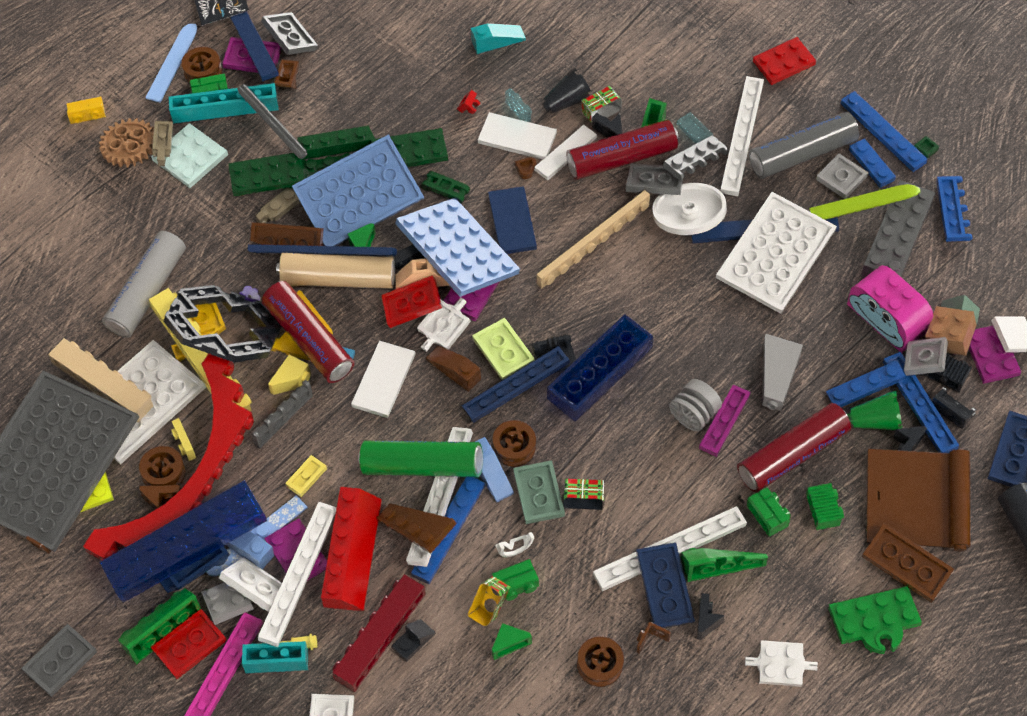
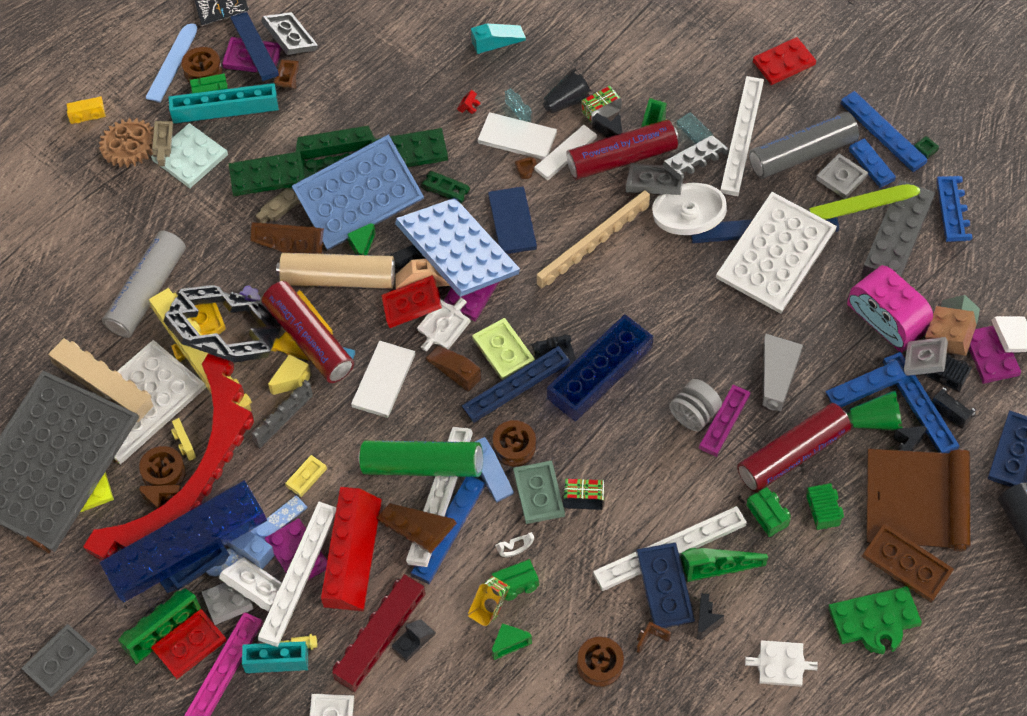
dark grey axle [238,84,307,159] -> none
dark blue tile [248,244,397,256] -> none

